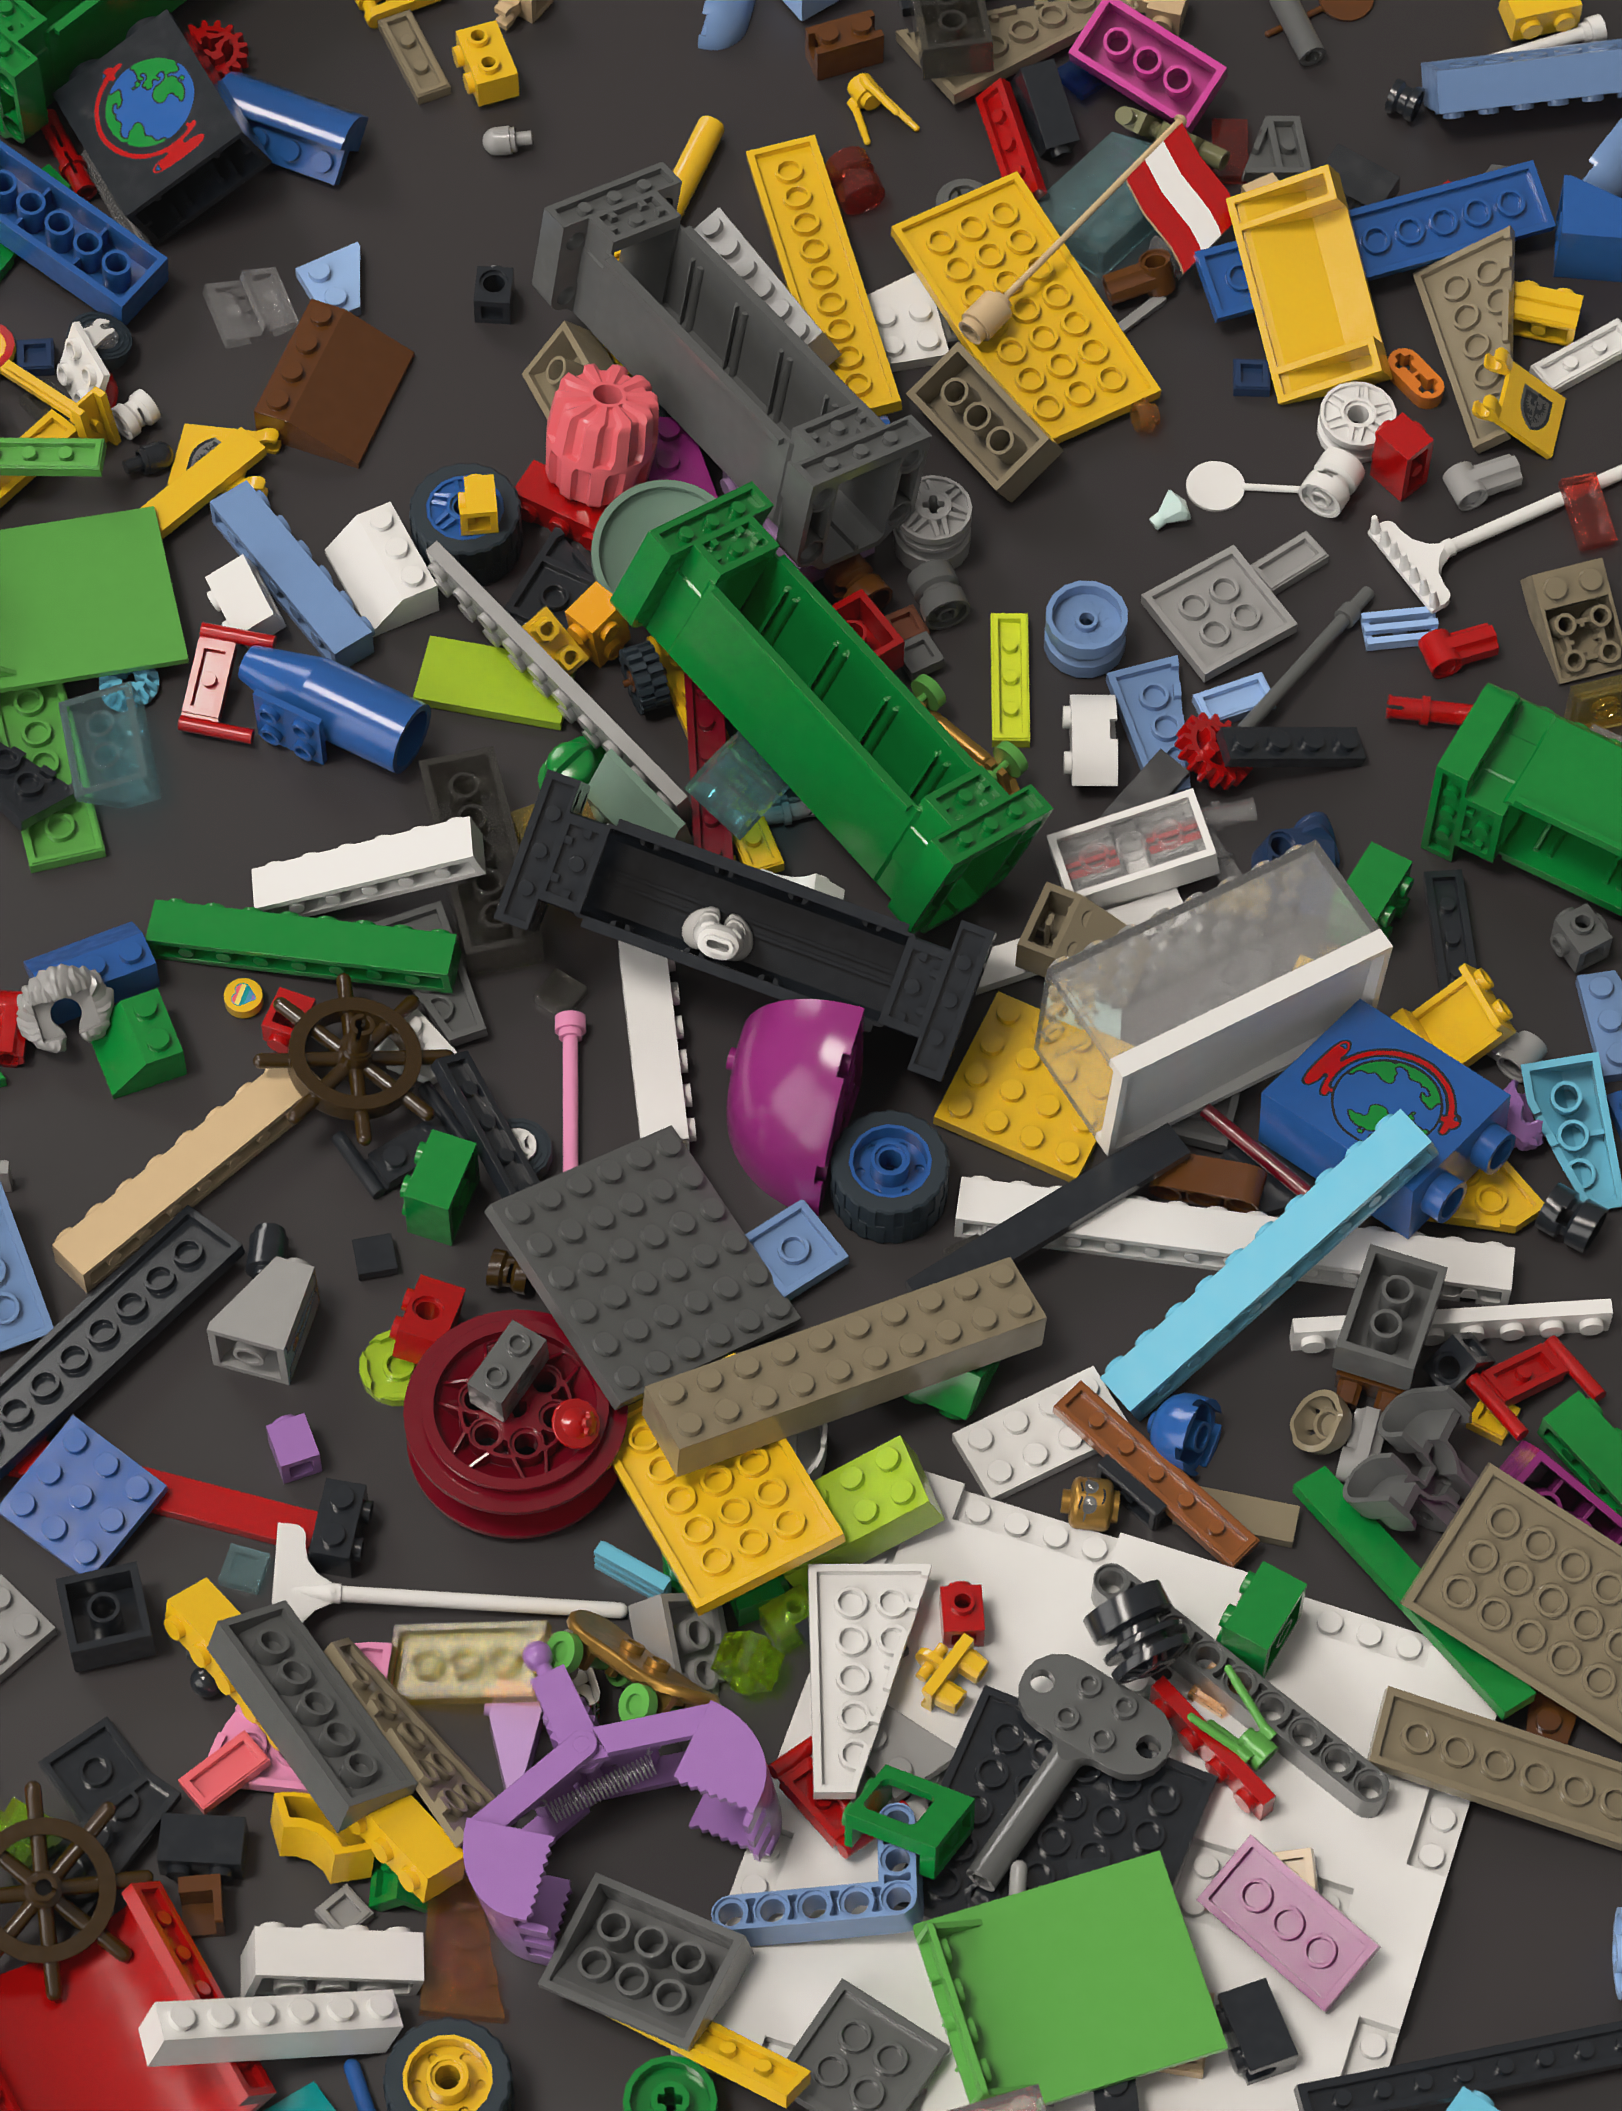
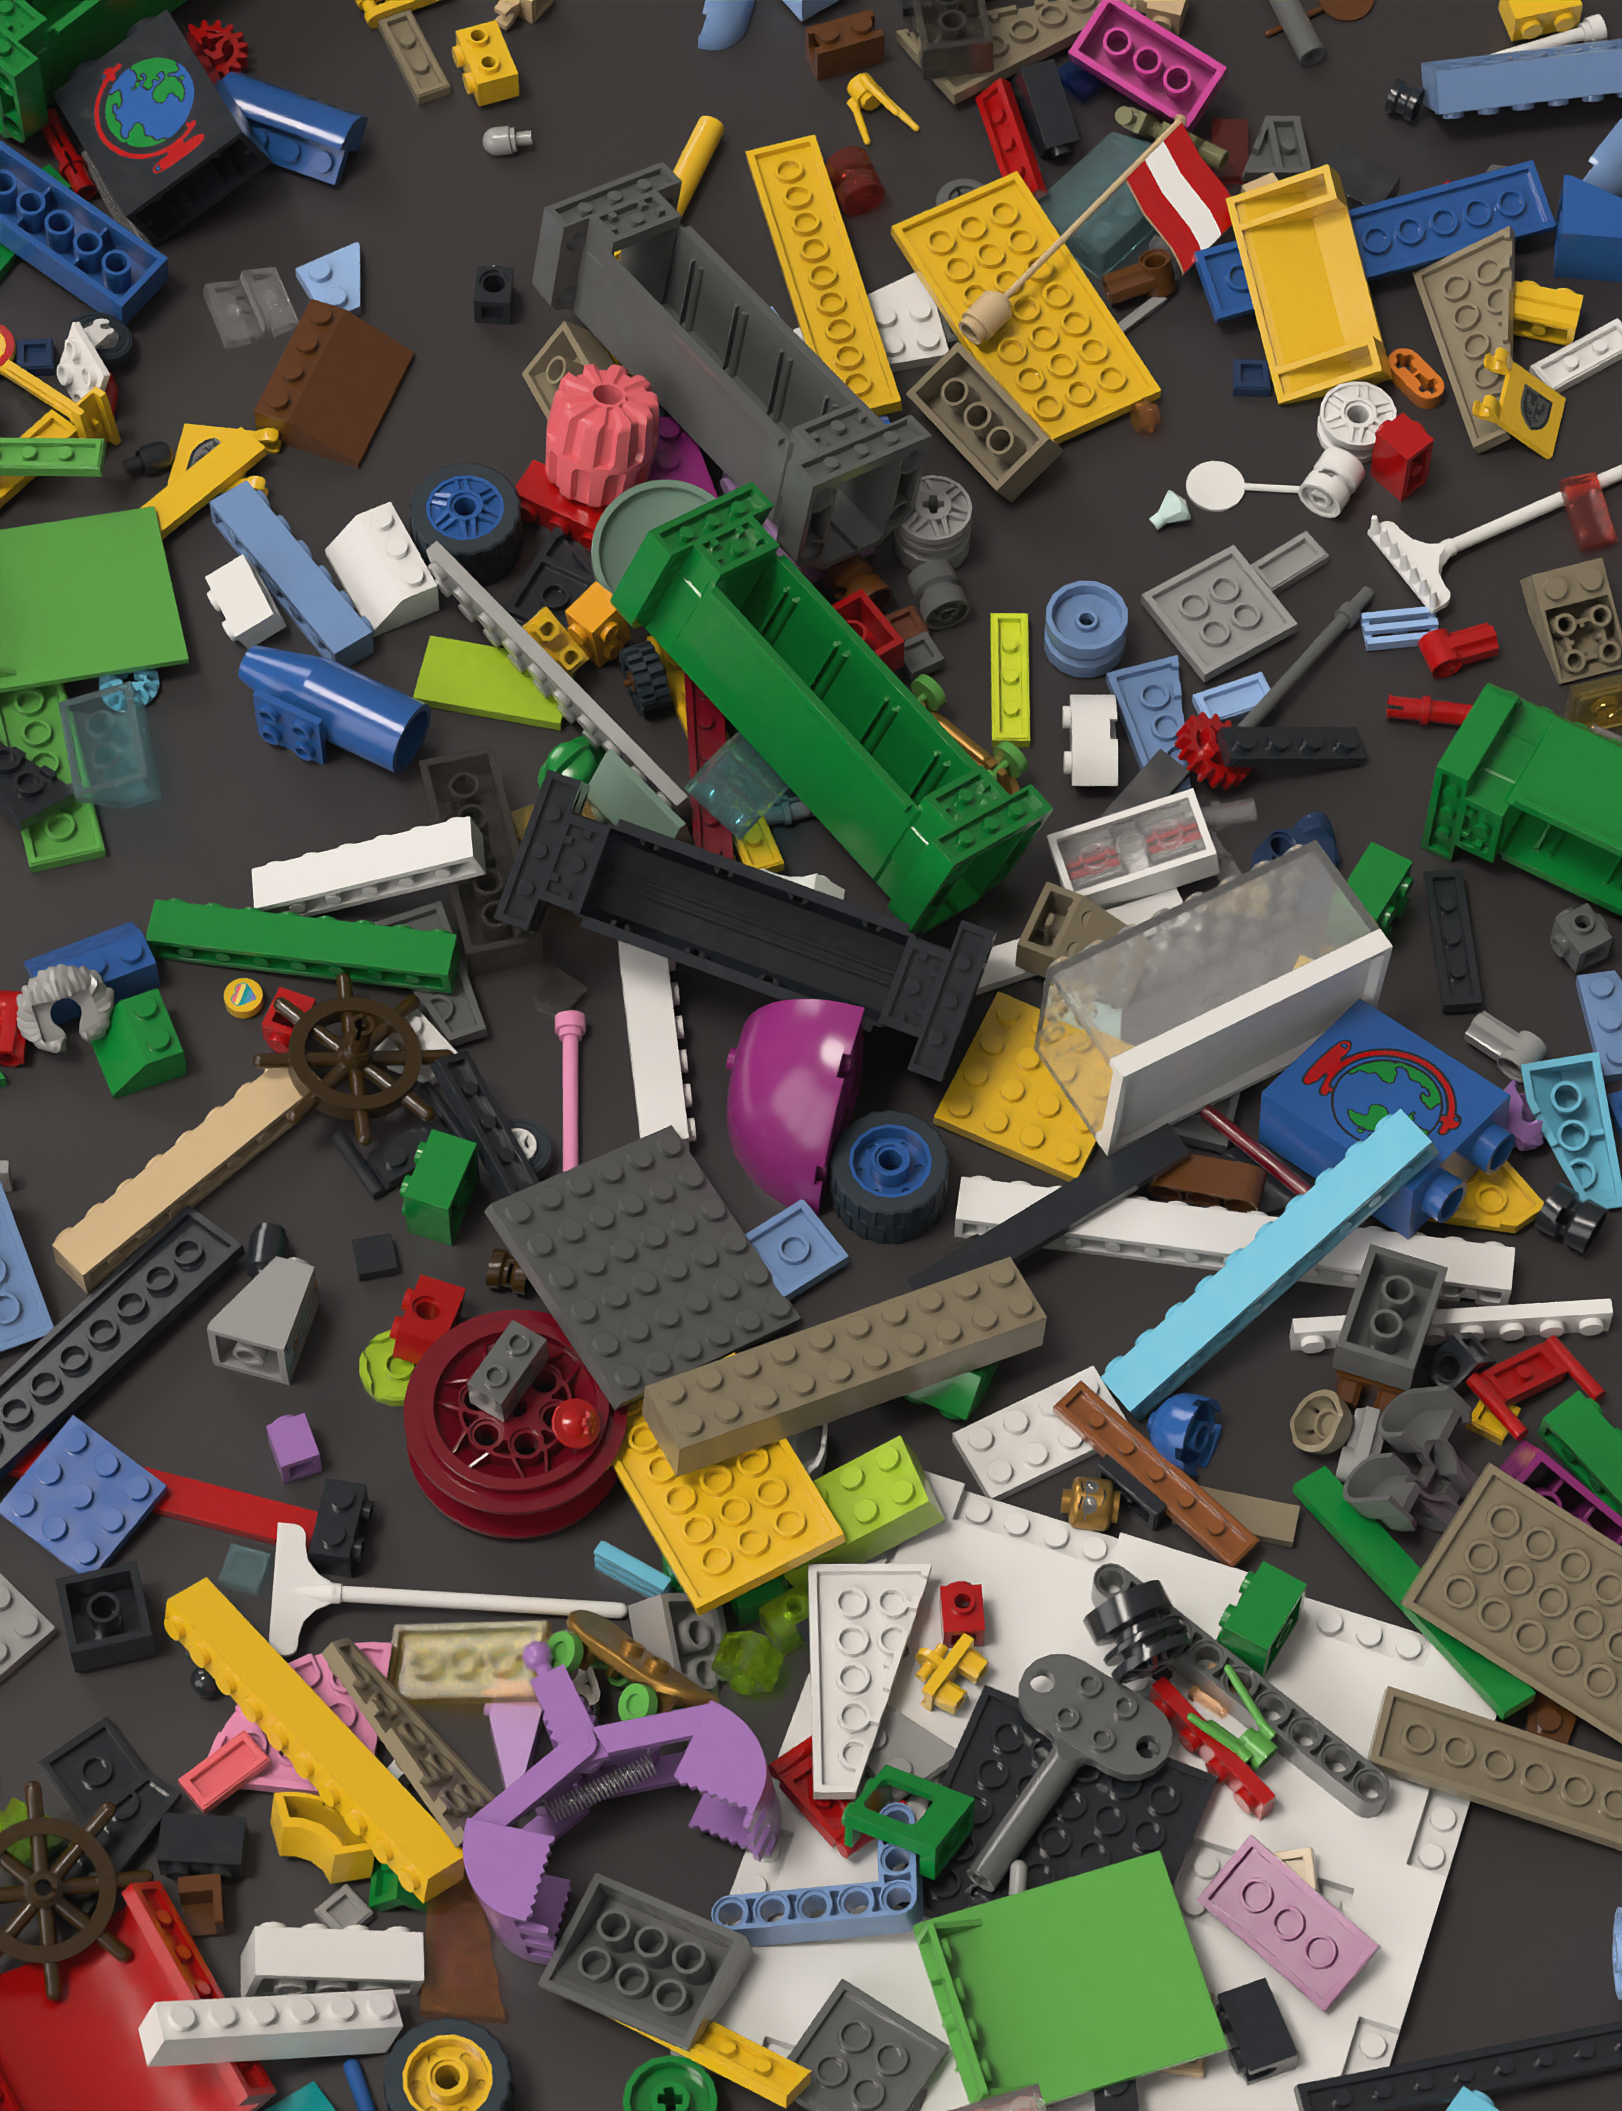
white wheel [111,389,161,440] -> none
plate [178,622,277,744] -> none
dark grey arch [207,1600,418,1833] -> none
yellow brick [457,474,499,536] -> none
white piece [682,906,753,962] -> none
light grey brick [694,207,842,366] -> none
yellow panel [1390,963,1516,1067] -> none
light grey piece [1443,454,1523,511] -> none

